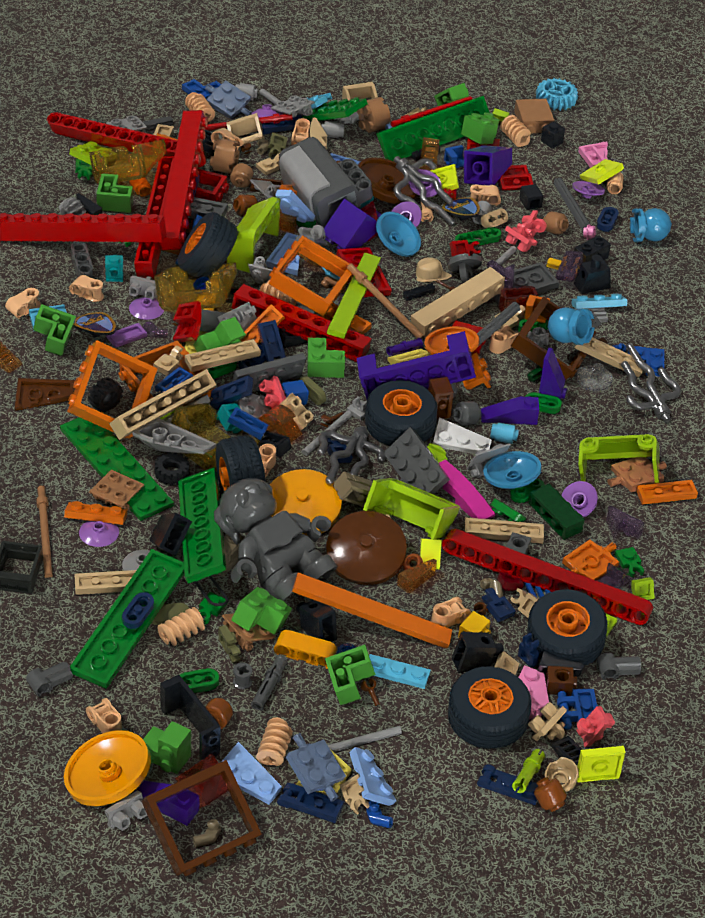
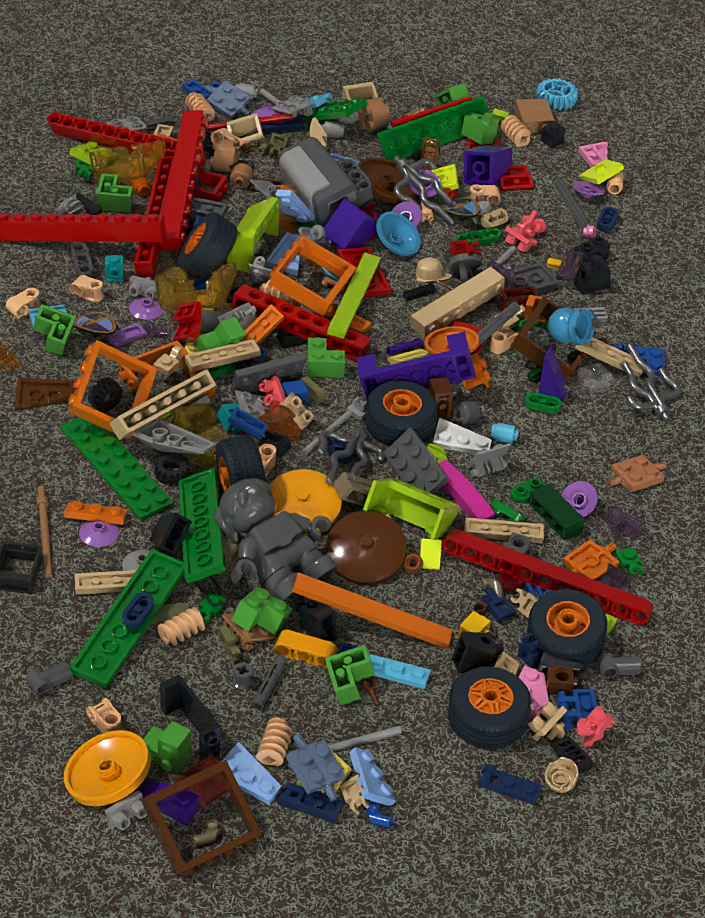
medium nougat hinge [89,470,144,511] -> none
blue tile [155,367,194,393] -> none
green plate [180,668,219,693] -> none
dark orange head [205,698,233,729] -> none
dark blue plate [210,375,253,410] -> none
dark orange head [233,195,259,216] -> none
tan plate [256,153,280,175] -> none
dark blue plate [257,320,286,362] -> none
light nougat piece [291,118,310,145] -> none
reddish brown hand [320,412,343,427] -> none
medium nougat bar [347,263,424,339] -> none
clear orange slope [397,559,437,593] -> none
light nougat piece [431,597,472,628] -> none
blue panel [444,145,464,168] -> none
dark purple slope [481,396,539,425] -> none
dark azure dish [483,451,542,489] -> none
lime pin [512,749,545,793] -> none
black brick [519,184,543,210] -> none
dark orange head [534,777,567,812] -> none
medium nougat head [543,211,569,235] -> none
medium azure plate [572,294,627,309] -> none
neon yellow plate [577,746,626,783] -> none
lime windscreen [578,434,660,483] -> none
dark azure tile [630,208,672,242] -> none
lime tile [631,577,655,600] -> none
orange plate [636,480,698,505] -> none

